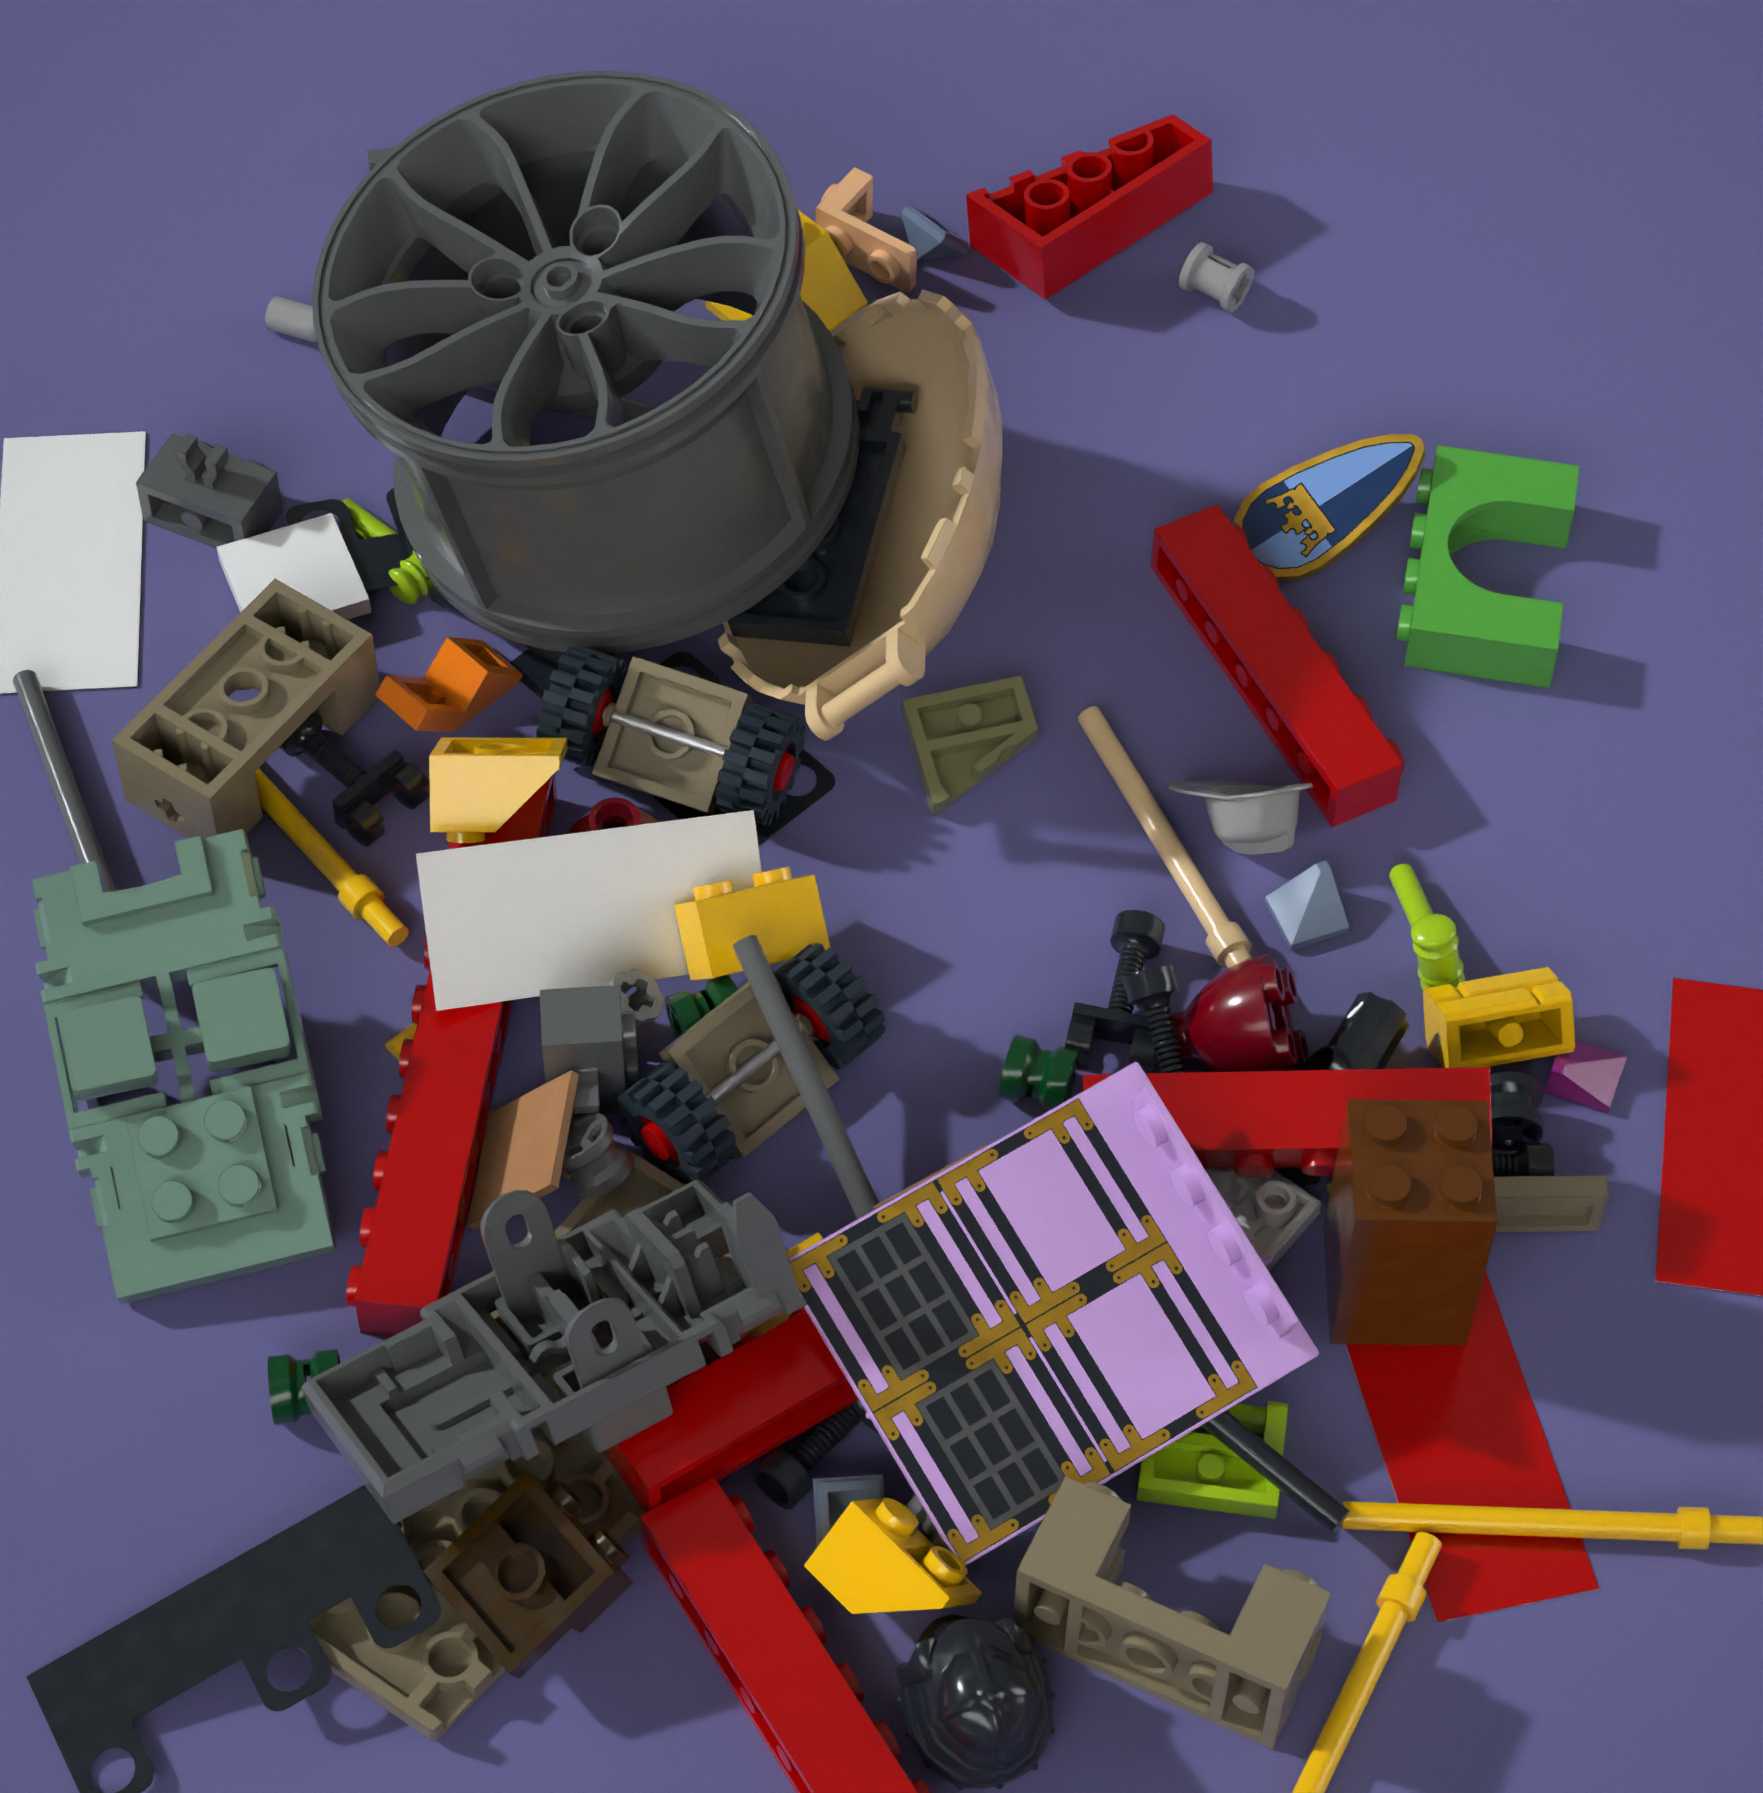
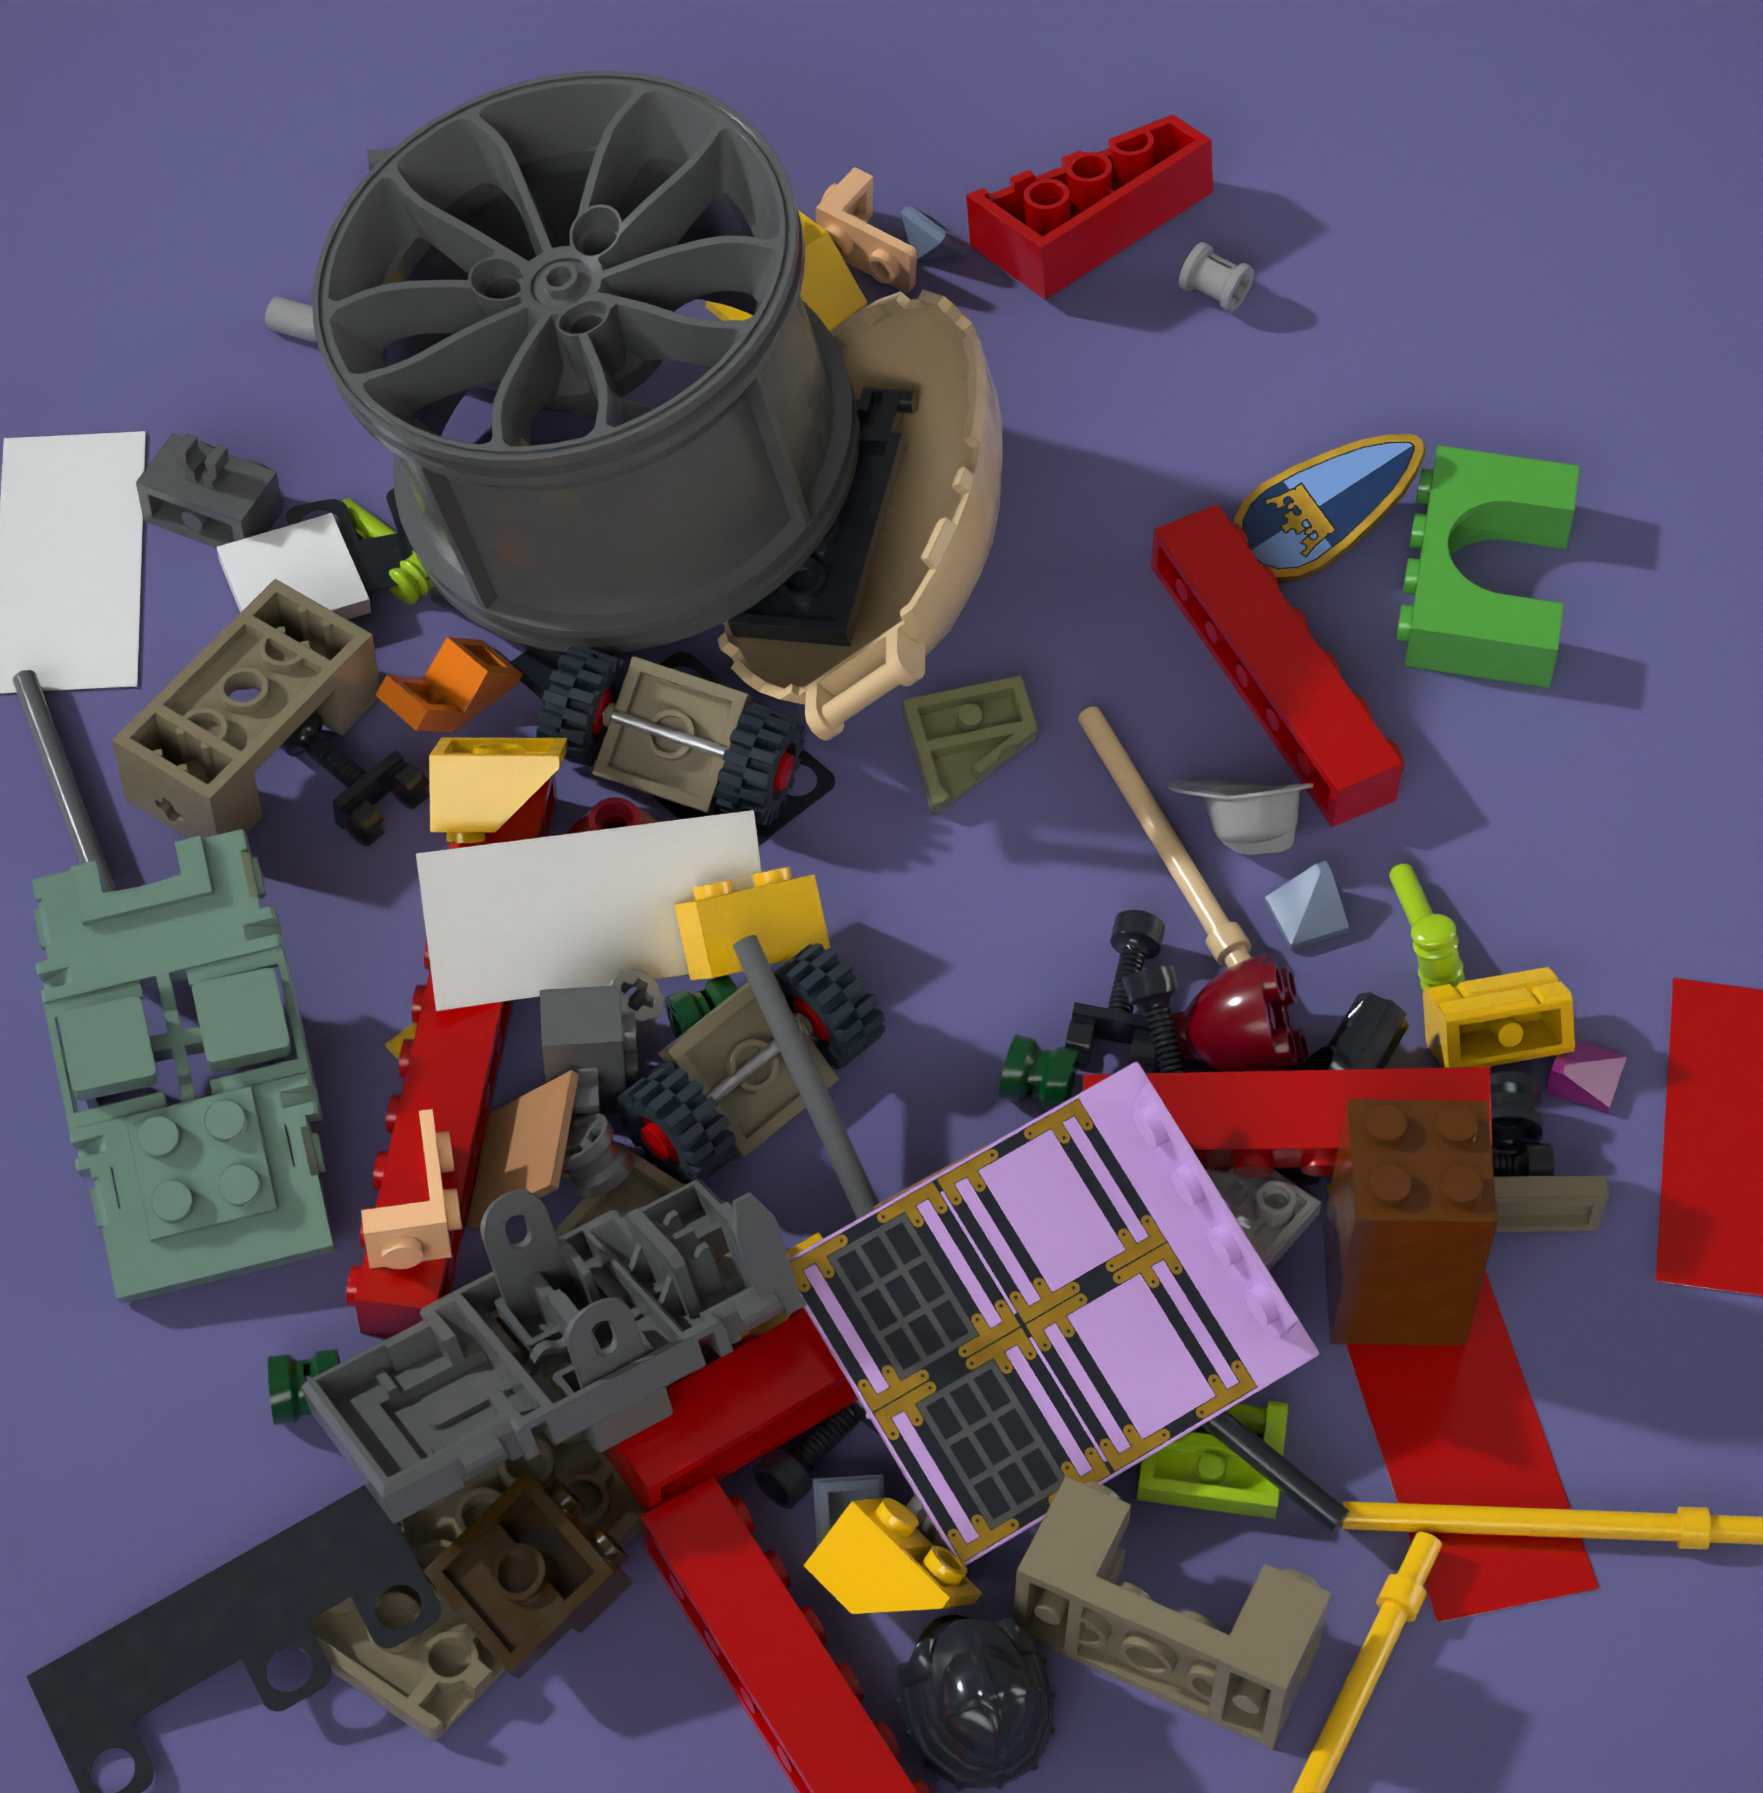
yellow bar [254,768,409,947] -> none
none -> light nougat bracket [361,1109,462,1269]

